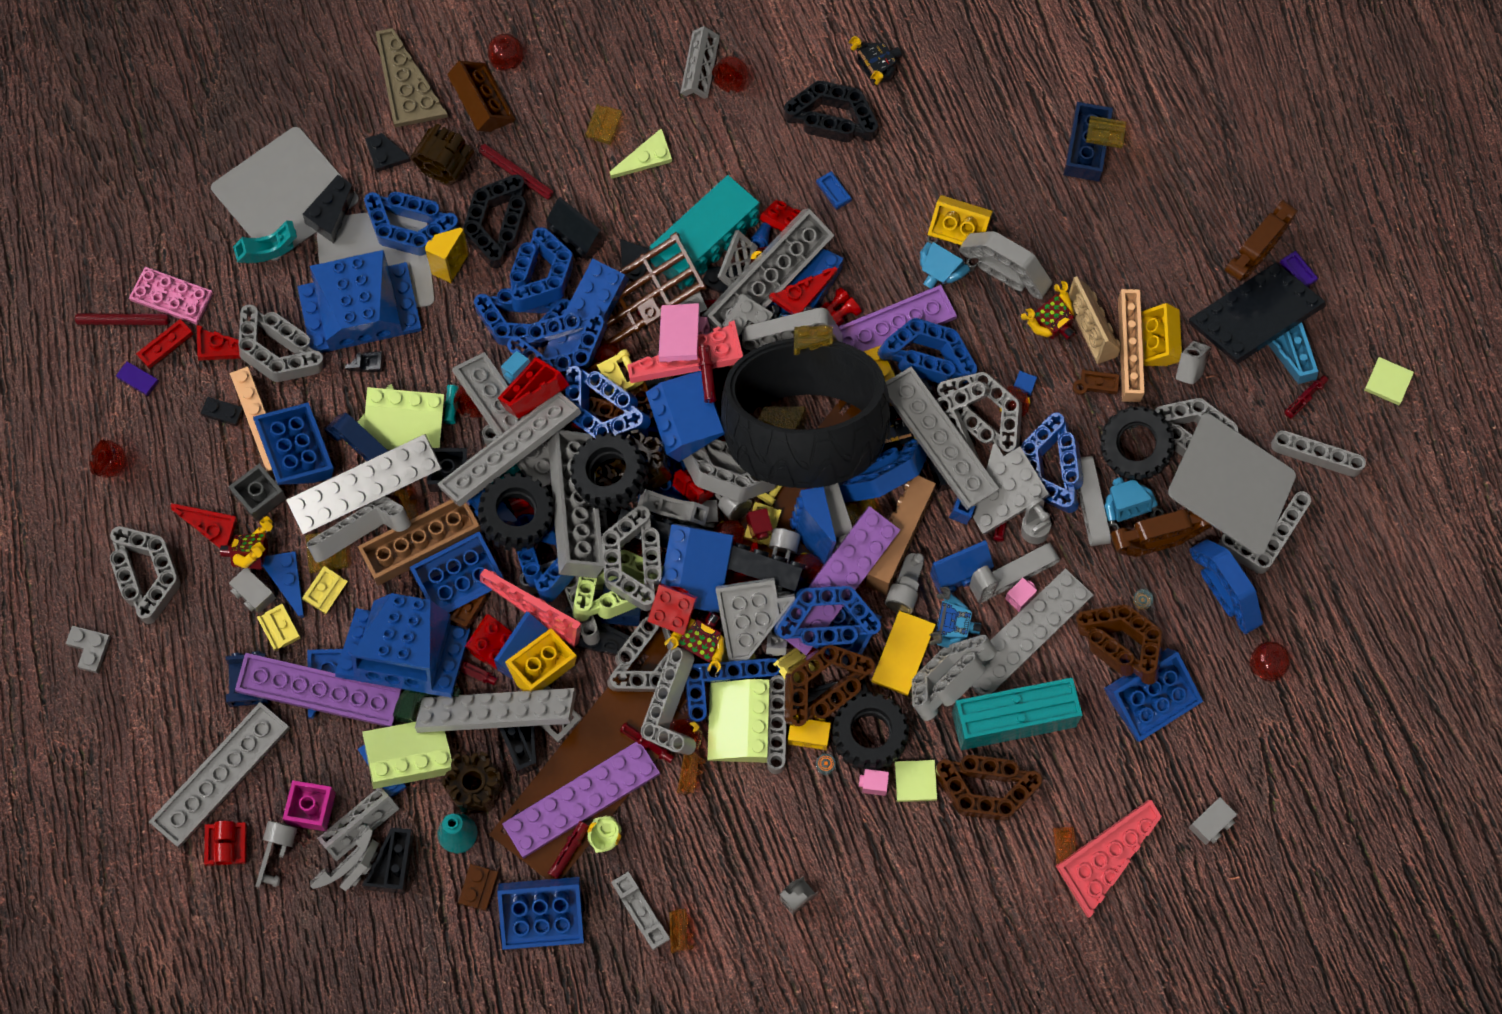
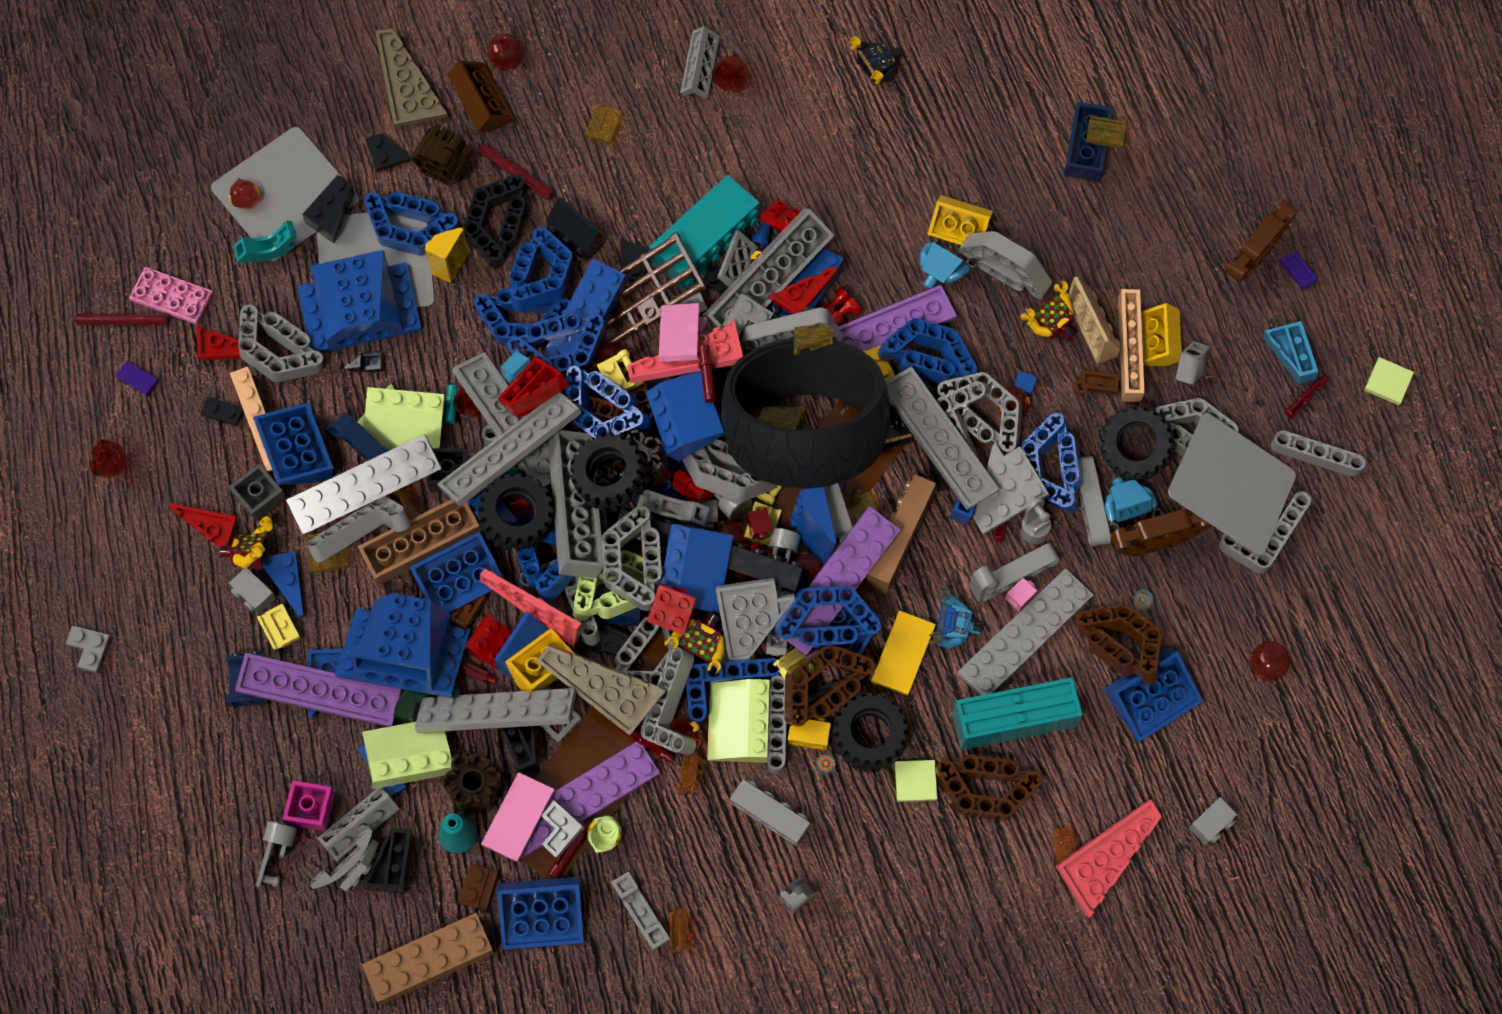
light grey piece [110,526,180,624] -> none
red plate [136,319,193,369] -> none
light grey plate [149,702,290,848] -> none
red plate [204,821,247,866] -> none
light yellow plate [302,566,348,614] -> none
yellowish green wing [610,129,672,179] -> none
black piece [784,80,878,142] -> none
blue tile [816,171,852,210] -> none
blue piece [838,439,927,503] -> none
bright pink brick [859,769,889,796] -> none
light grey piece [885,553,924,614] -> none
light grey piece [912,635,997,721] -> none
blue slope [930,540,994,594] -> none
black plate [1189,262,1326,365] -> none
blue piece [1189,539,1263,634] -> none
none -> clear red hair [228,178,260,210]
none -> medium nougat brick [362,913,494,1006]
none -> bright pink tile [481,772,555,863]
none -> dark tan wing [536,644,667,736]
none -> light grey plate [541,800,585,858]
none -> light grey brick [730,780,810,847]

